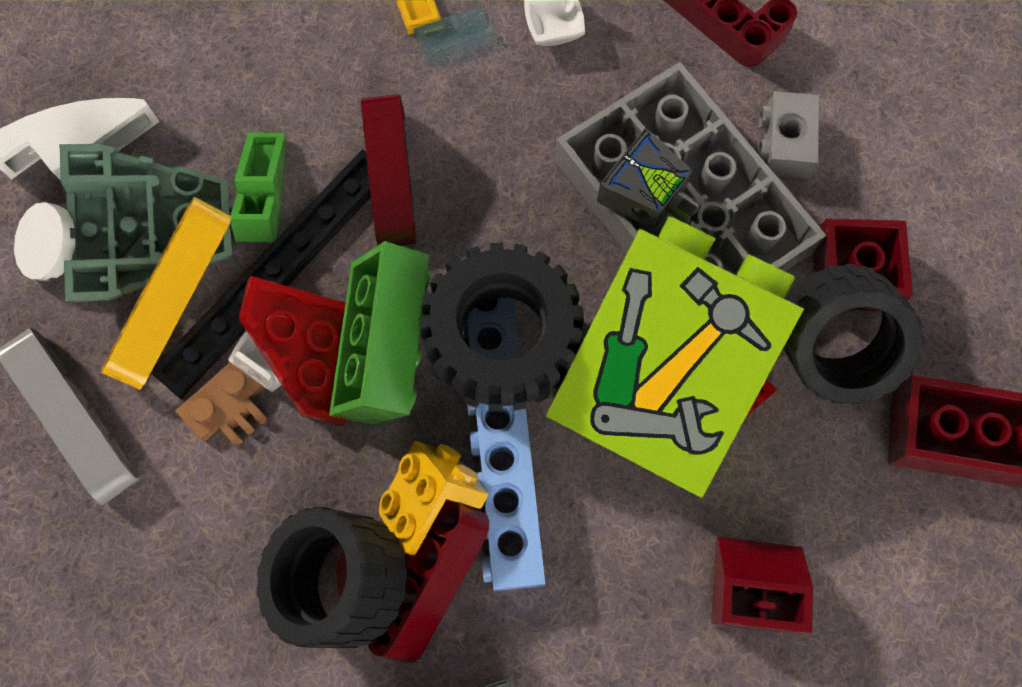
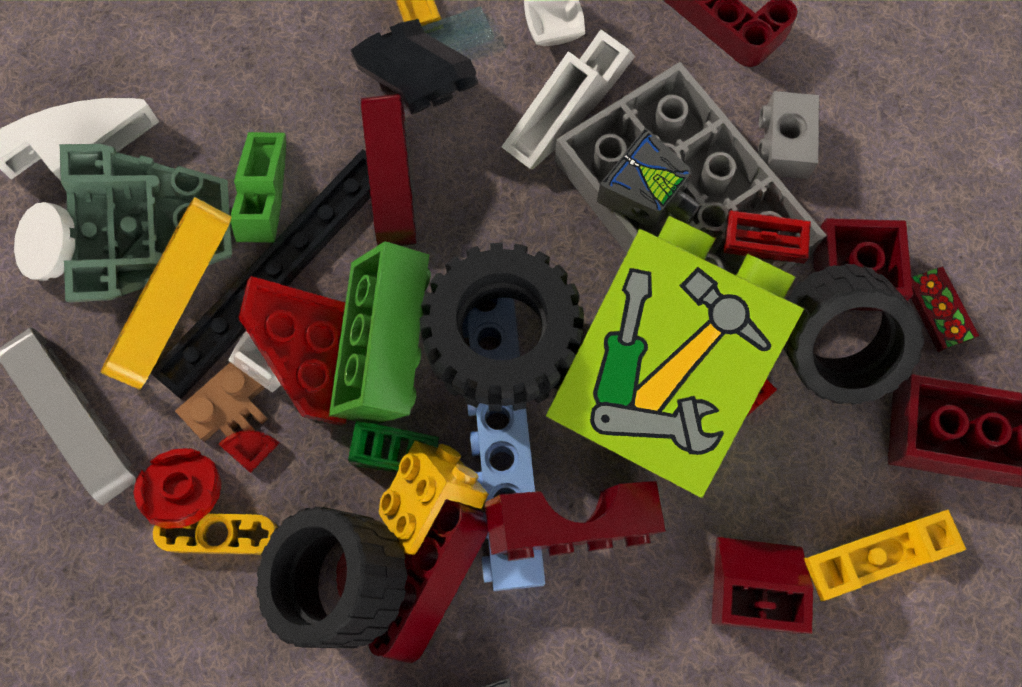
none -> red tile [133,448,222,529]
none -> yellow beam [153,514,278,555]
none -> red tile [219,430,279,473]
none -> green slope [348,421,440,473]
none -> black brick [351,19,479,115]
none -> dark red arch [484,481,666,561]
none -> white slope [502,30,635,170]
none -> red tile [724,210,811,264]
none -> yellow slope [804,509,966,602]
none -> tile [911,266,979,352]

